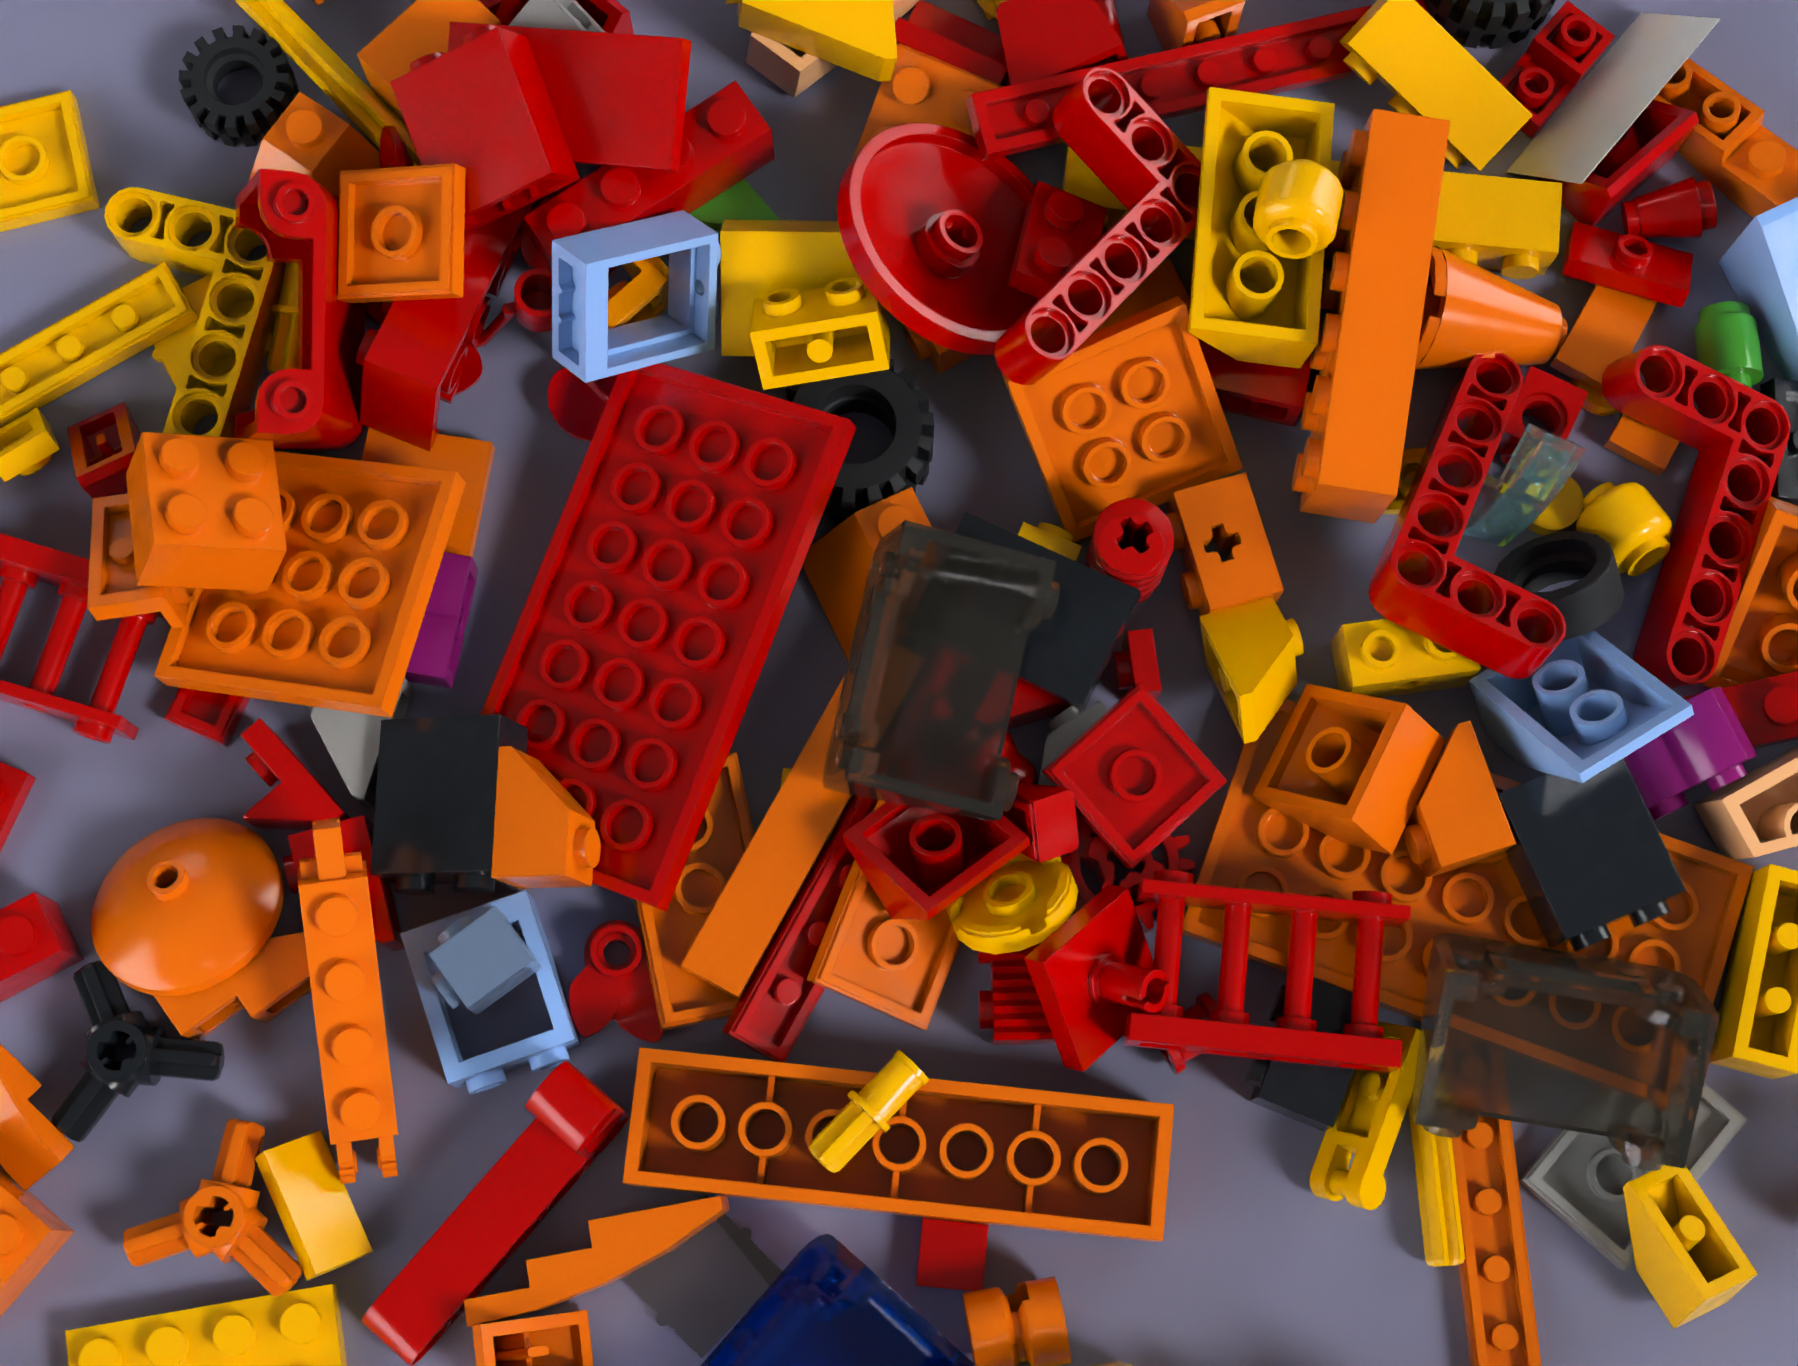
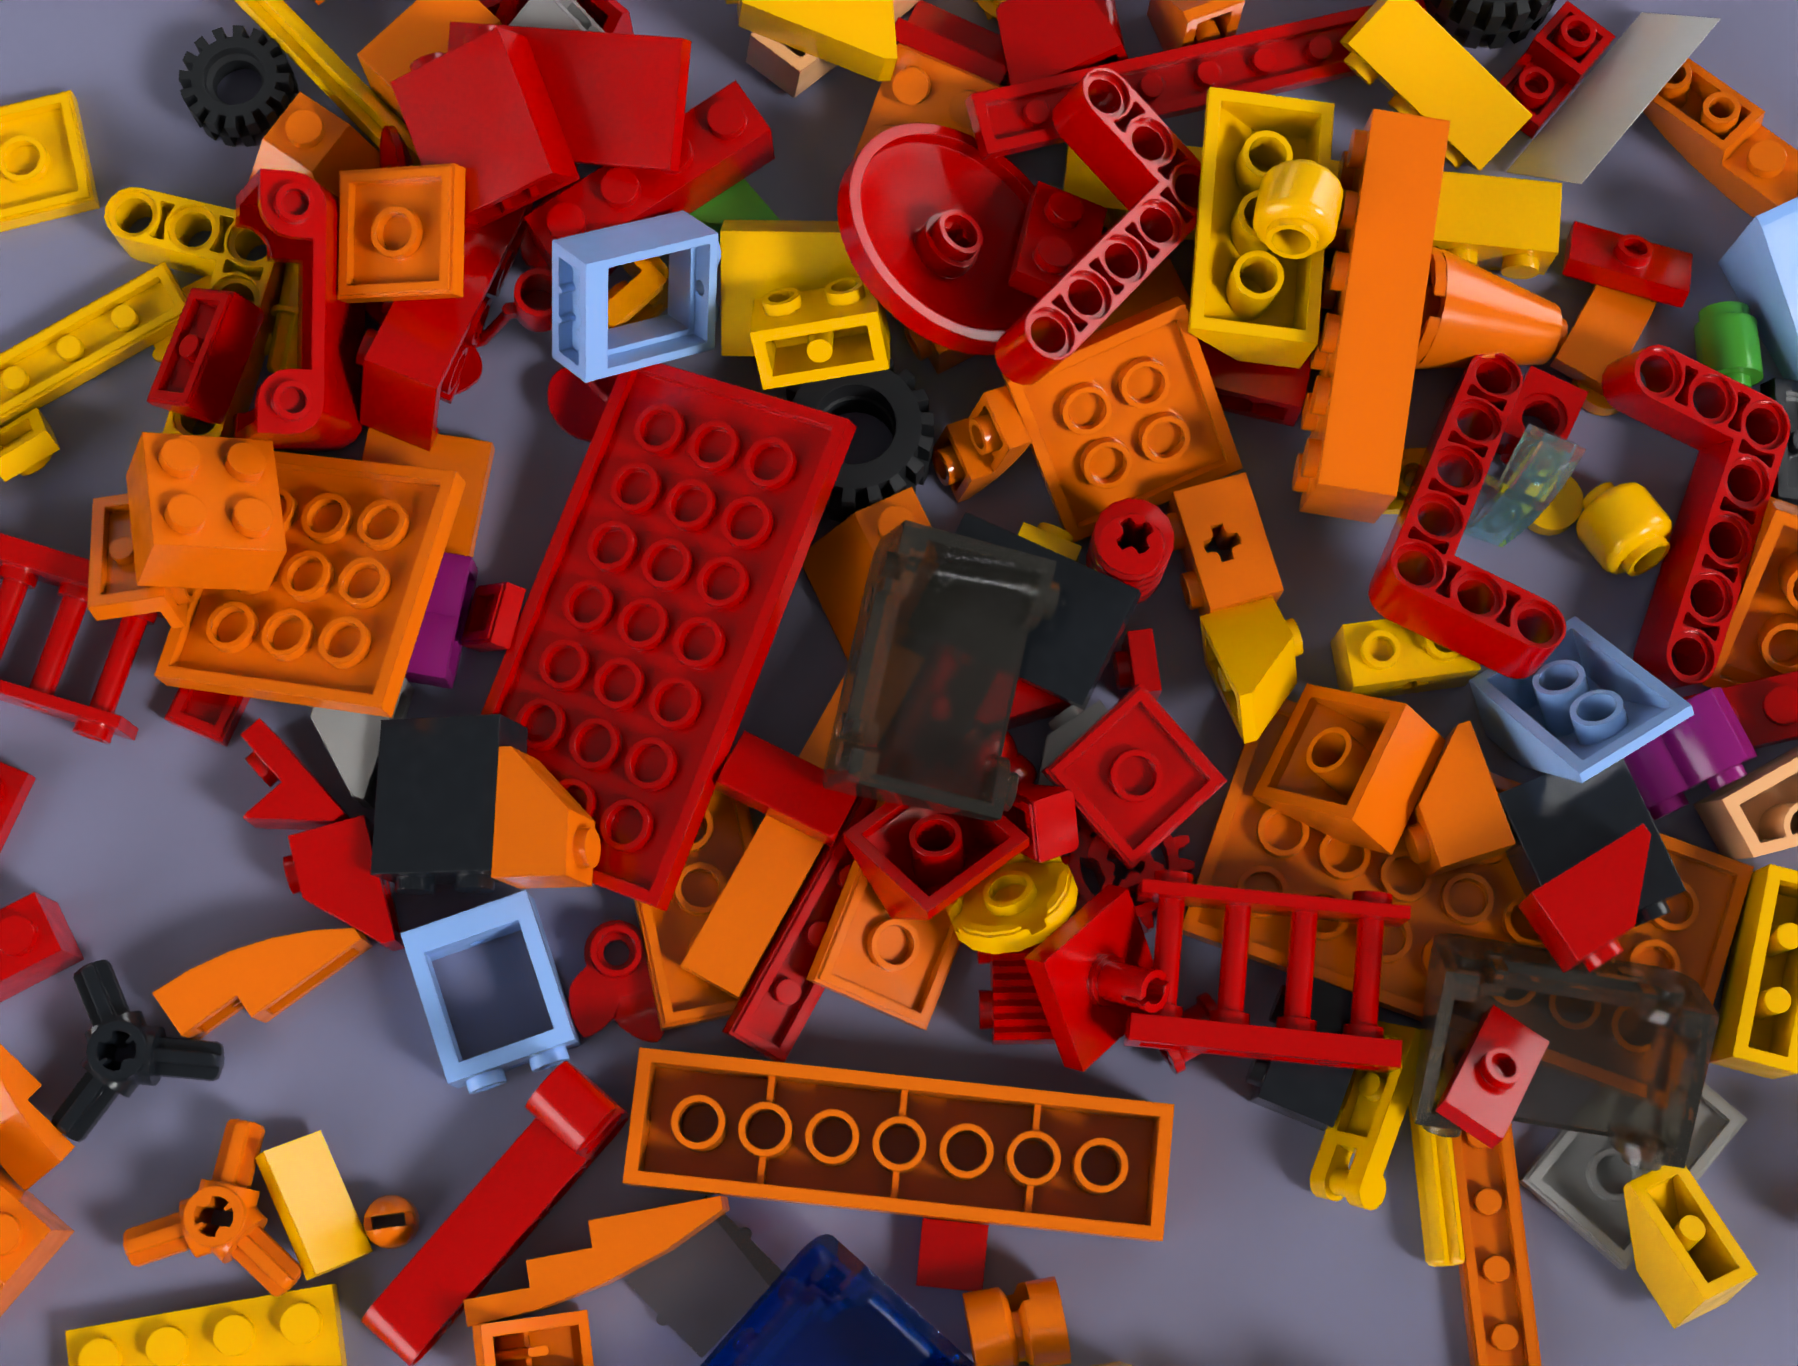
red slope [67,402,141,499] -> none
orange dish [91,818,284,996] -> none
orange hinge [298,818,398,1184] -> none
sand blue brick [428,906,542,1015] -> none
yellow axle [809,1050,929,1173] -> none
black tyre [1494,531,1625,641] -> none
red slope [1535,100,1699,226] -> none
orange tile [1603,413,1680,476] -> none
red cone [1621,177,1717,238] -> none
none -> red slope [146,287,264,424]
none -> orange hinge [363,1195,420,1249]
none -> red tile [461,582,526,652]
none -> red slope [715,730,861,847]
none -> orange slope [932,385,1032,503]
none -> red plate [1435,1004,1549,1149]
none -> red slope [1518,823,1651,973]

